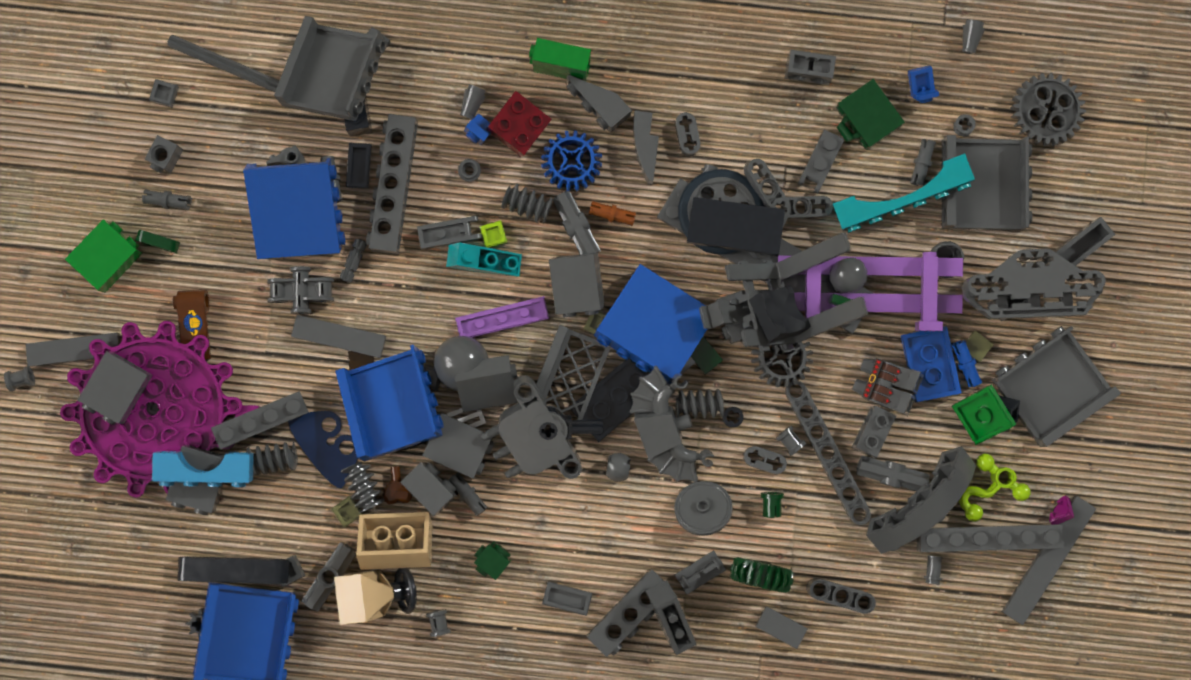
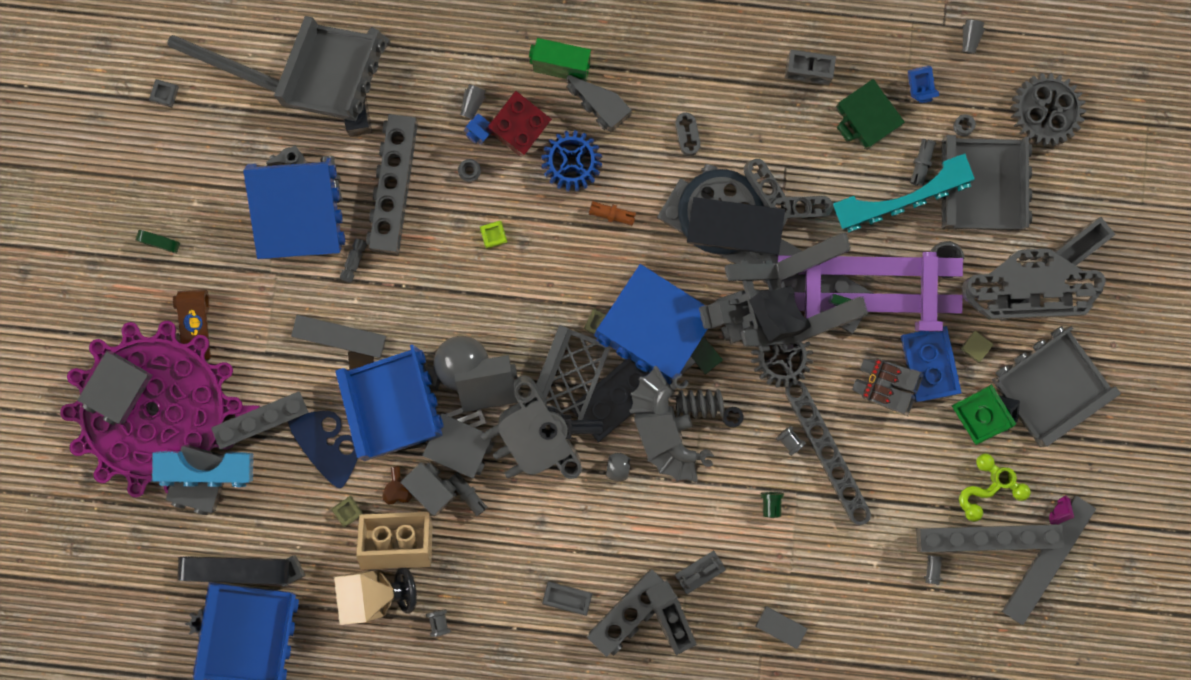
dark grey bush [4,366,35,392] -> none
dark grey tile [25,333,121,367] -> none
green brick [65,219,143,293] -> none
dark grey pin [142,189,192,210] -> none
dark grey brick [145,135,183,174] -> none
dark grey piece [246,441,298,476] -> none
dark grey axle [267,266,334,314] -> none
dark grey piece [301,542,357,612] -> none
dark grey piece [341,462,385,514] -> none
black tile [346,143,372,189] -> none
dark grey hinge [417,216,482,250] -> none
teal slope [446,242,522,277] -> none
medium lavender tile [455,296,550,338] -> none
dark green brick [474,541,511,580] -> none
dark grey piece [501,183,552,224] -> none
dark grey brick [549,252,605,317] -> none
dark grey piece [552,191,601,254] -> none
dark grey slope [633,111,659,185] -> none
dark grey shield [674,481,733,536] -> none
dark green gear [730,557,794,593] -> none
dark grey beam [743,446,787,474] -> none
dark grey hinge [798,129,845,194] -> none
dark grey beam [806,578,876,614] -> none
dark grey hair [830,257,868,293] -> none
dark grey brick [851,406,896,458] -> none
dark grey piece [856,456,929,492] -> none
dark grey brick [866,446,976,554] -> none
blue pin [951,340,982,387] -> none

